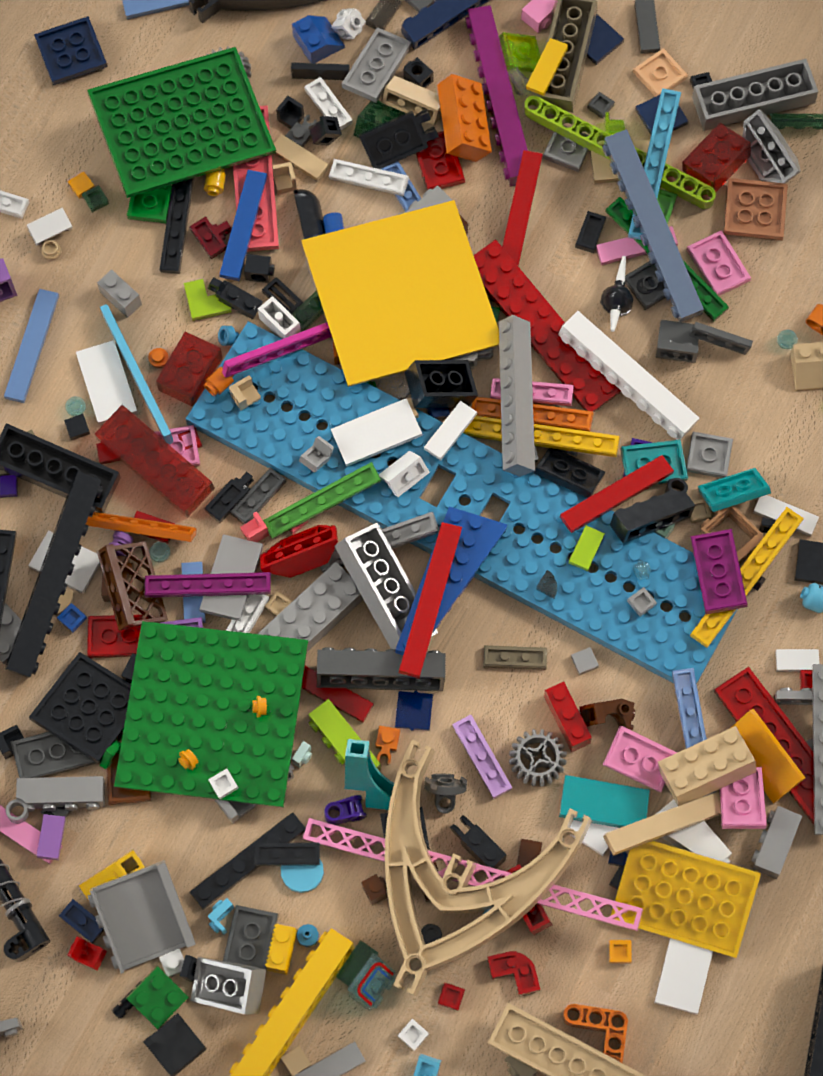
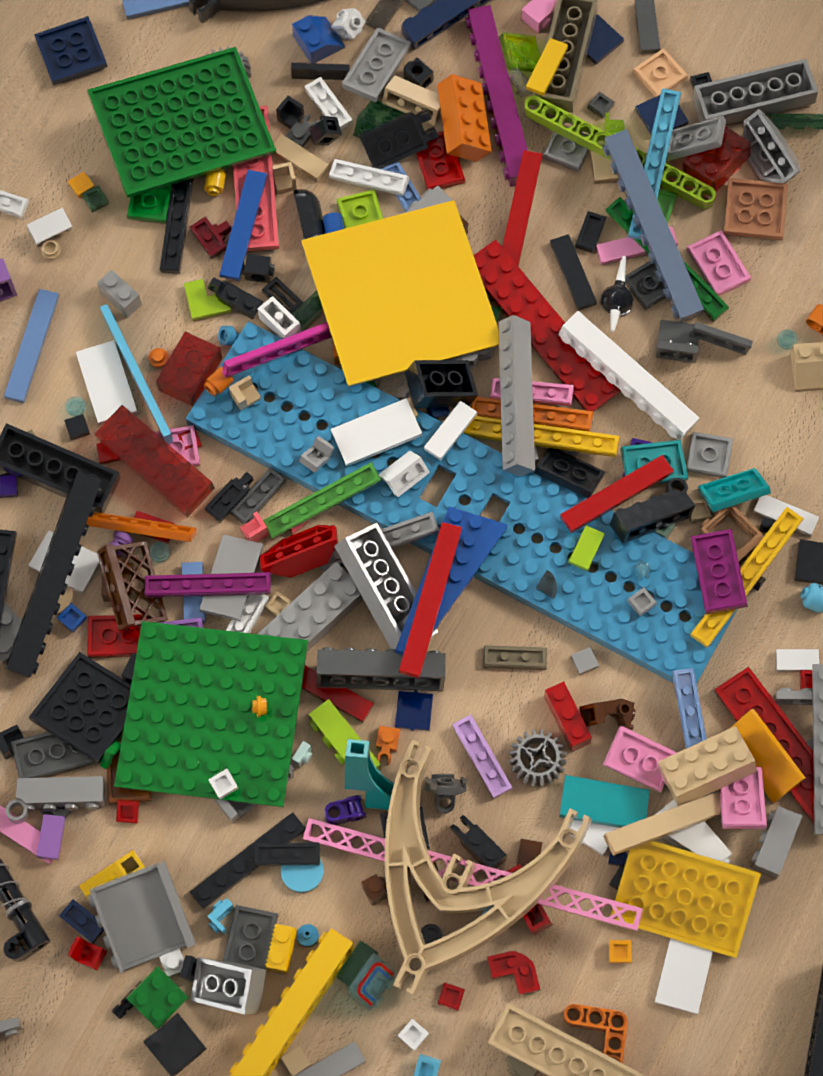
light orange plate [179,749,198,770] -> none
none -> red tile [116,799,140,824]
none -> lime tile [337,189,383,229]
none -> black tile [550,234,597,311]
none -> light grey tile [666,116,726,161]

